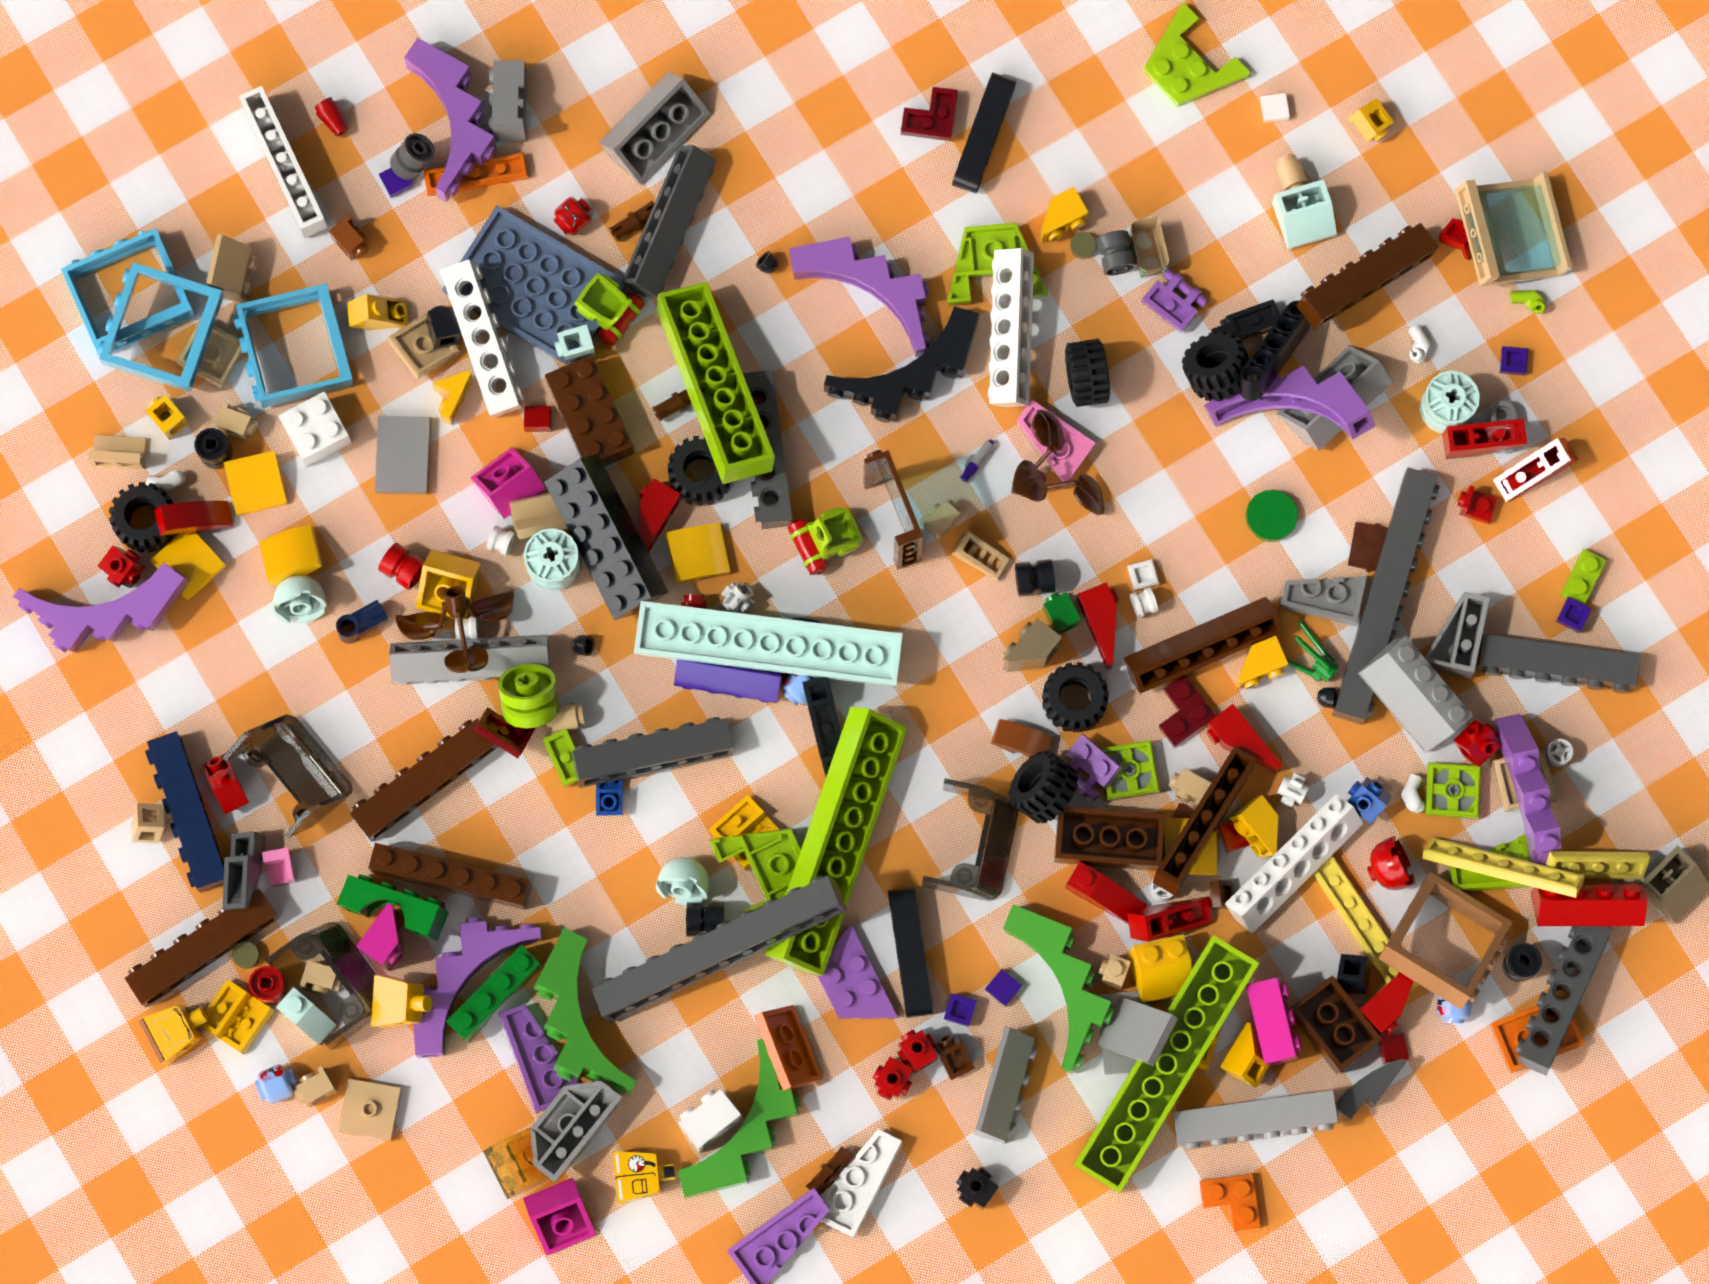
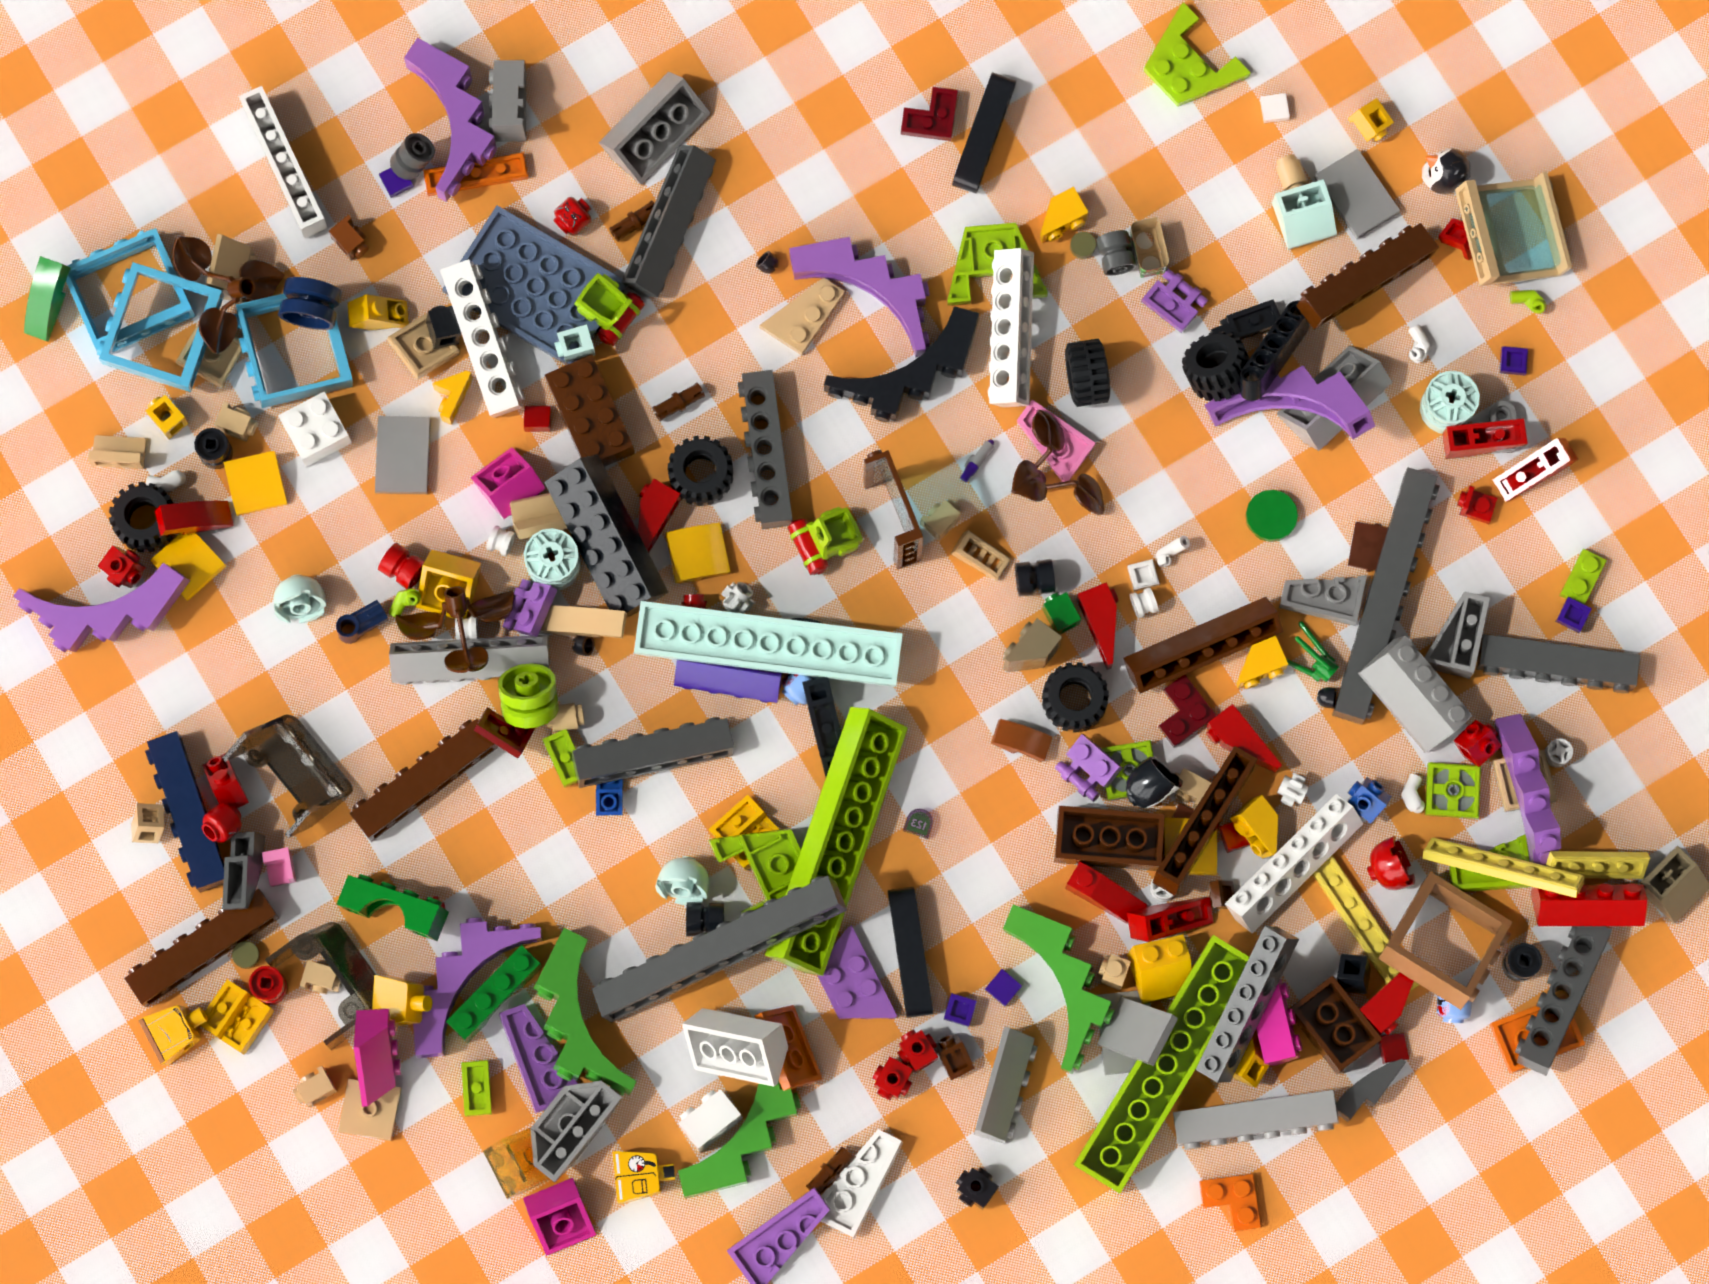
light blue head [255,1064,297,1104] -> none
yellow slope [259,525,322,586] -> none
light aqua slope [276,987,337,1045] -> none
red cone [314,97,349,137] -> none
dark pink slope [357,903,404,971] -> none
reddish brown brick [368,843,532,910] -> none
lime brick [656,282,775,484] -> none
clear smoke windscreen [922,778,1019,901] -> none
black tyre [1008,750,1078,824] -> none
none -> slope [24,256,71,342]
none -> reddish brown plant [173,236,285,354]
none -> red head [202,803,242,843]
none -> dark blue wheel [278,277,342,330]
none -> dark pink slope [354,1009,401,1107]
none -> lime arm [388,588,421,618]
none -> lime plate [461,1060,492,1117]
none -> medium lavender plate [502,579,558,637]
none -> tan slope [539,605,627,639]
none -> white slope [682,1008,788,1086]
none -> tan wing [759,278,845,355]
none -> tile [903,809,933,839]
none -> black piece [1126,756,1183,808]
none -> white arm [1155,536,1190,567]
none -> brick [1196,926,1299,1083]
none -> light grey tile [1314,149,1400,239]
none -> black piece [1422,148,1470,195]

